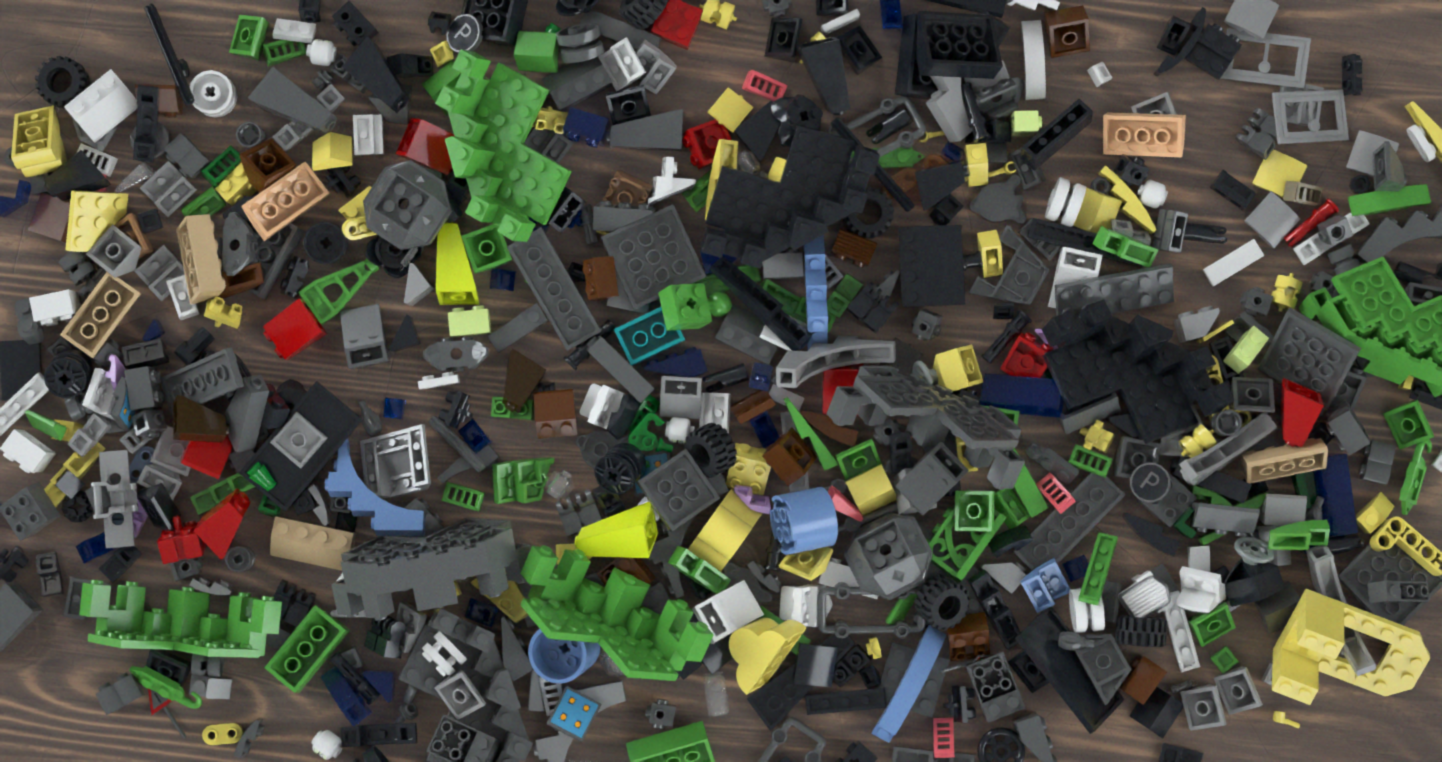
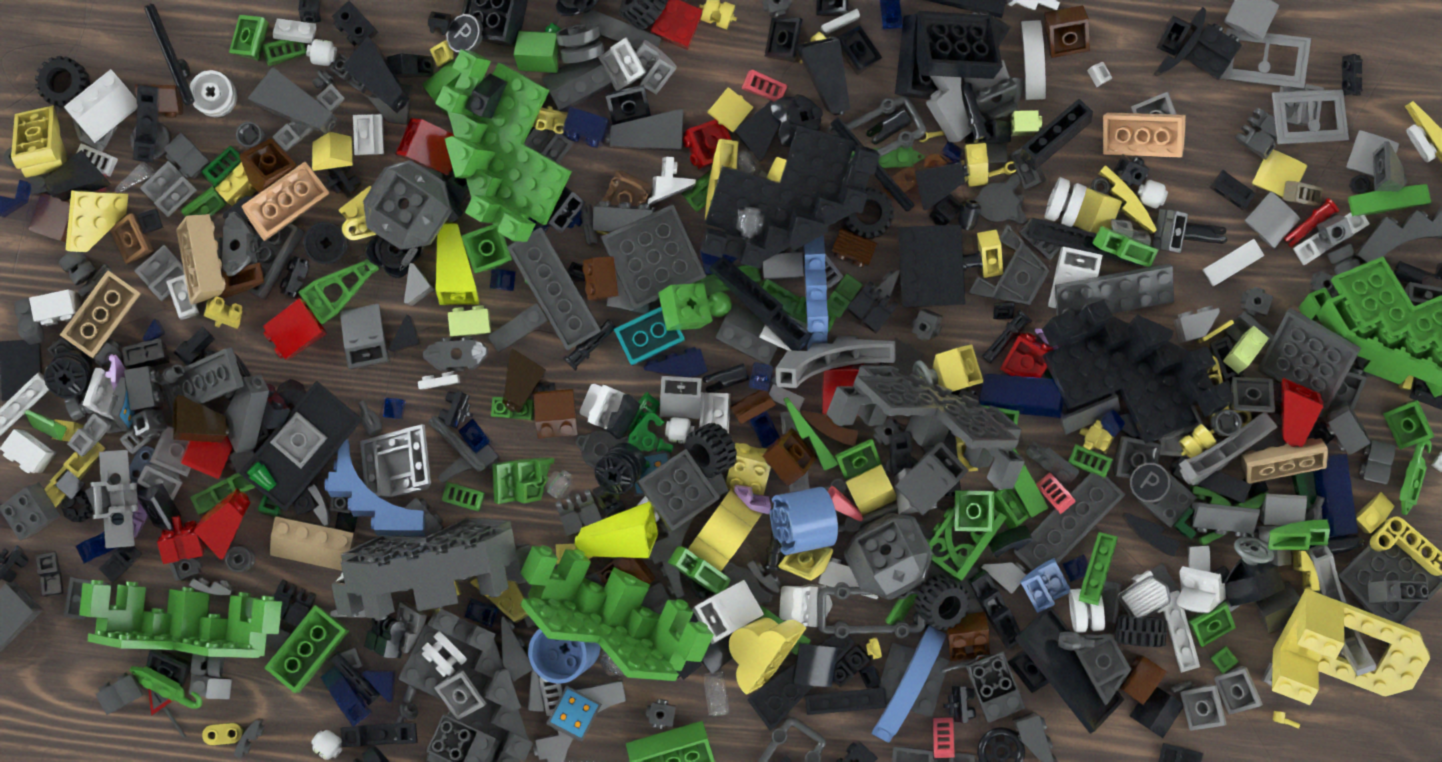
light grey slope [86,225,141,278] -> none
dark grey slope [586,335,654,403] -> none
light yellow wheel [1271,273,1303,312] -> none
none -> dark grey axle [158,364,185,385]
none -> black slope [465,74,508,118]
none -> clear head [736,207,764,238]
none -> black brick [958,199,981,230]
none -> clear blue slope [1101,409,1125,437]
none -> light yellow slope [1292,550,1320,591]

